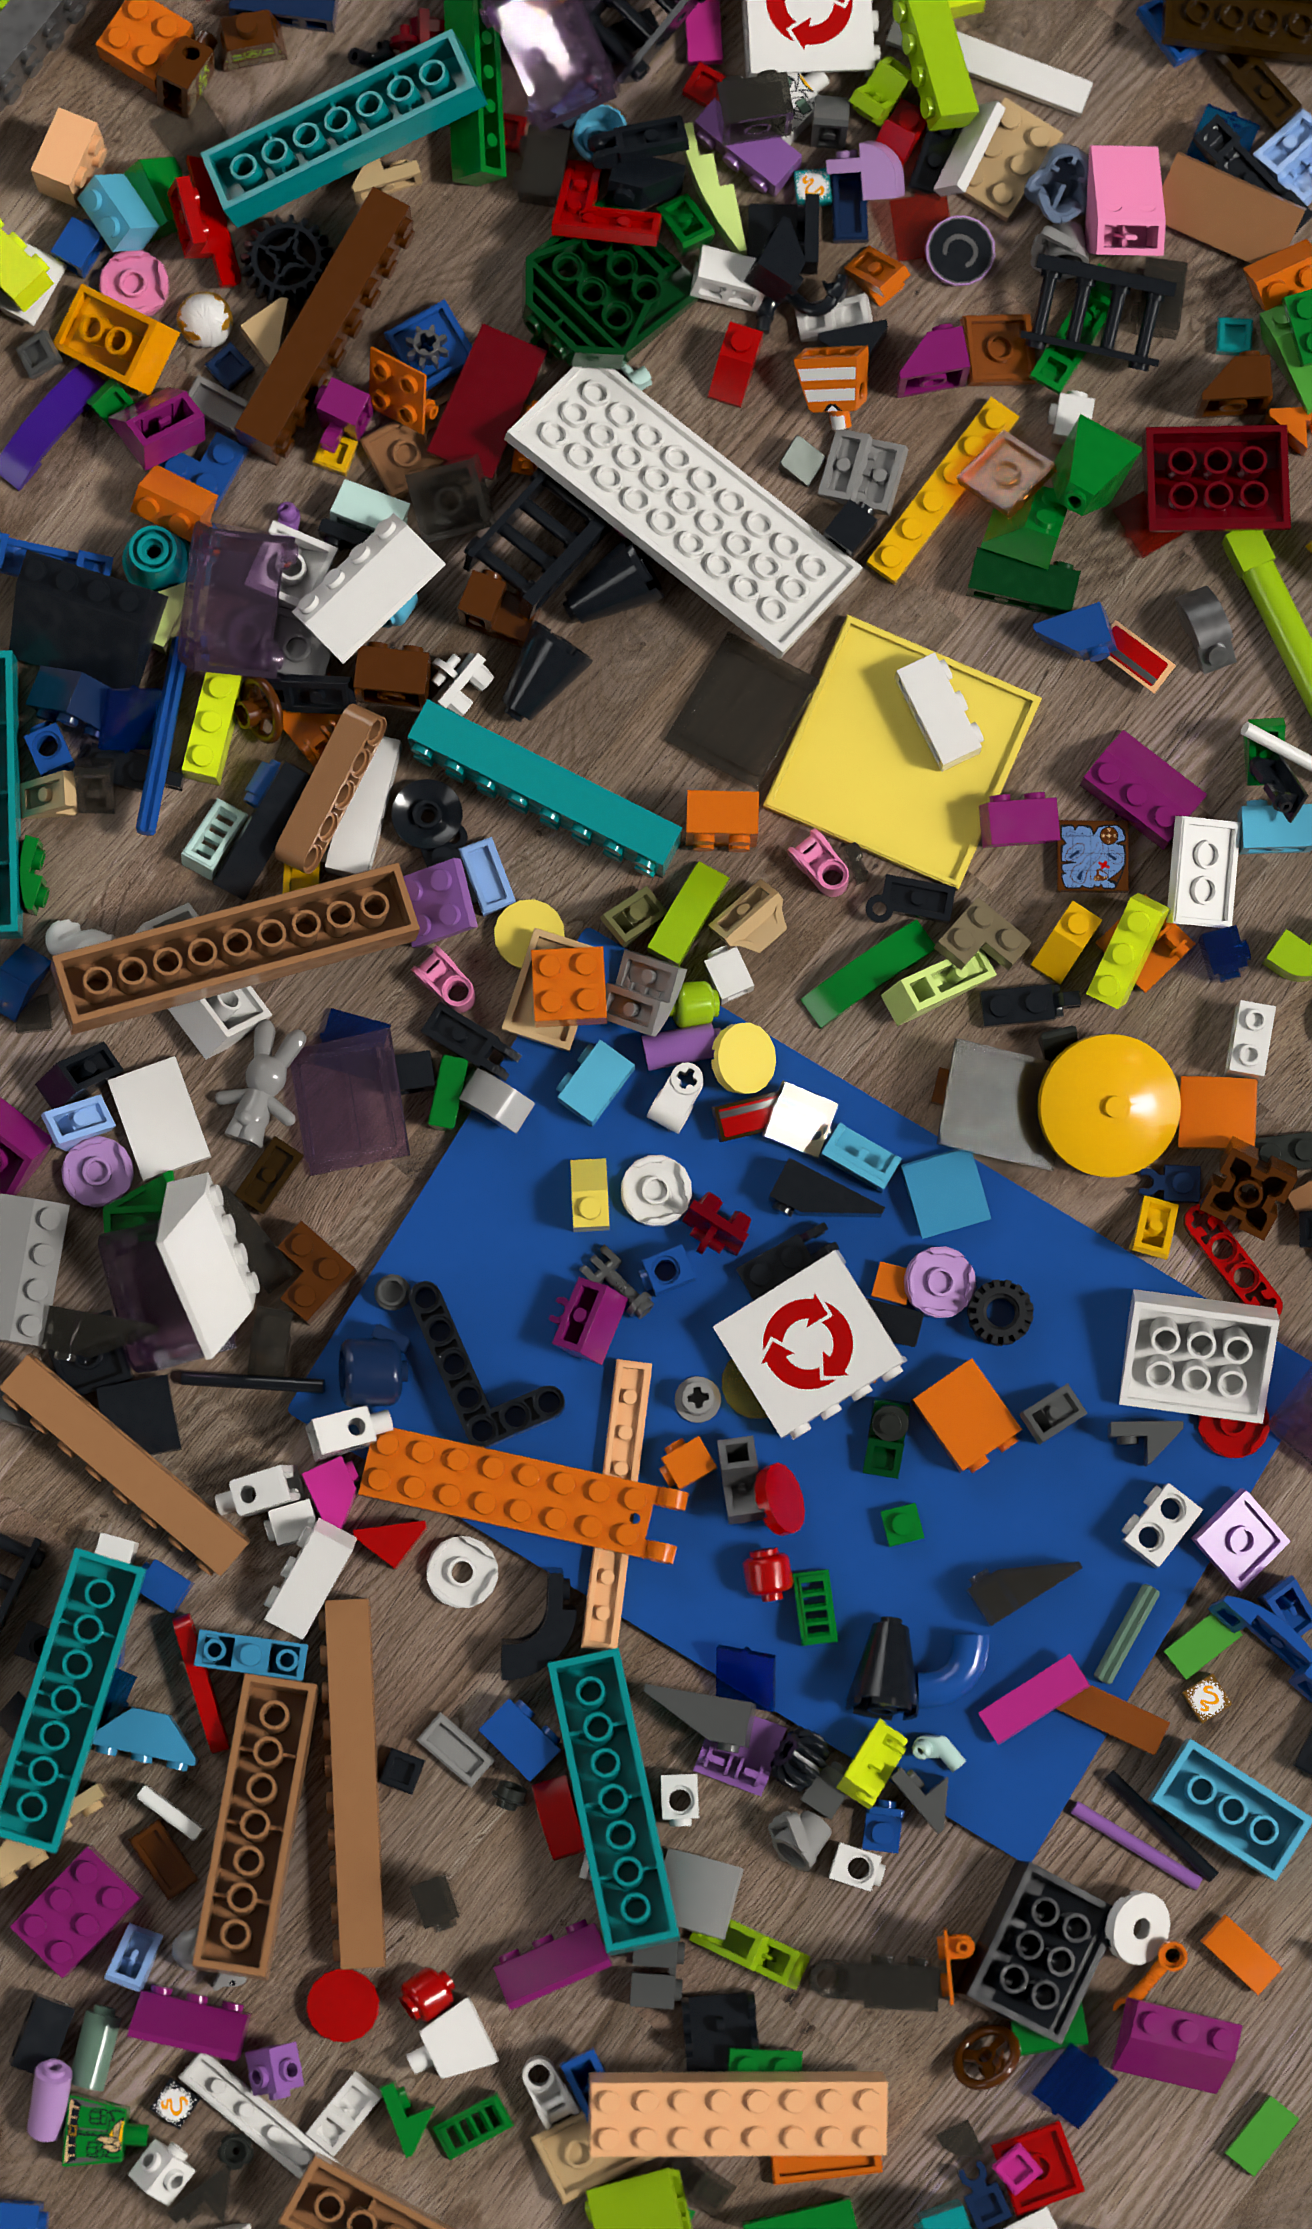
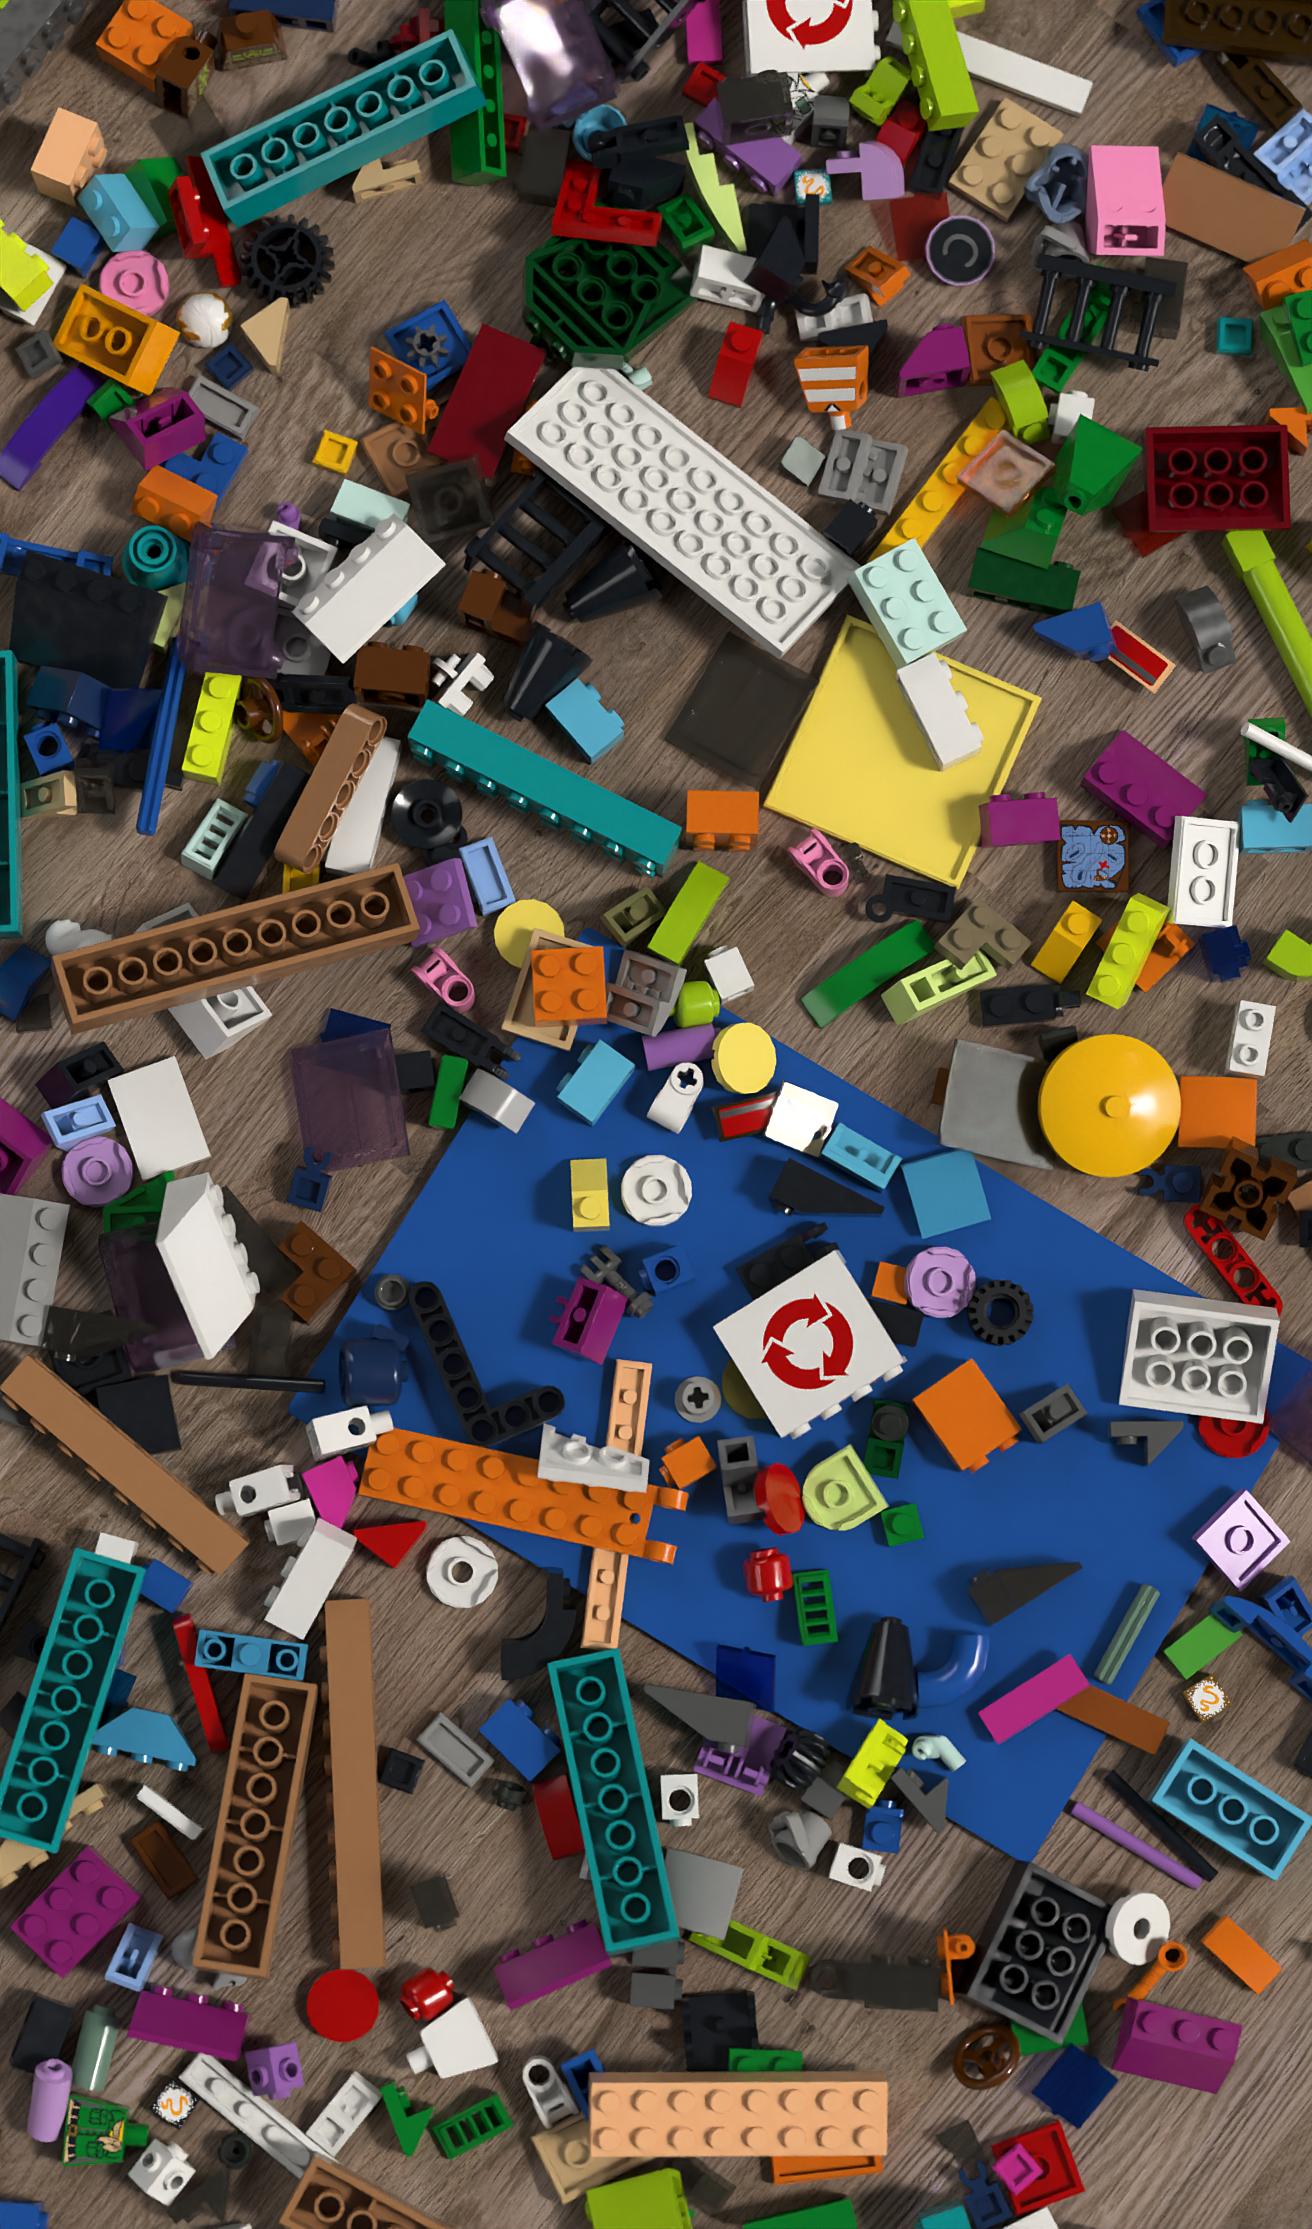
green slope [20,835,50,916] -> none
light grey animal [215,1019,307,1149] -> none
reddish brown brick [234,187,415,466] -> none
dark brown plate [234,1135,305,1216] -> none
magenta brick [314,377,374,454] -> none
dark red hips [682,1192,751,1256] -> none
tan slope [708,879,787,953] -> none
dark blue tile [831,172,869,244] -> none
white tile [933,101,1006,197] -> none
white brick [1121,1483,1203,1568] -> none
yellow slope [1129,1195,1179,1260] -> none
reddish brown slope [1194,350,1273,419] -> none
bright green tile [1224,2095,1299,2177] -> none
none -> dark blue plate [287,1144,333,1212]
none -> white wing [537,1423,649,1493]
none -> medium azure brick [545,678,624,765]
none -> yellowish green tile [802,1444,889,1531]
none -> light aqua brick [847,538,967,669]
none -> lime brick [991,360,1050,449]

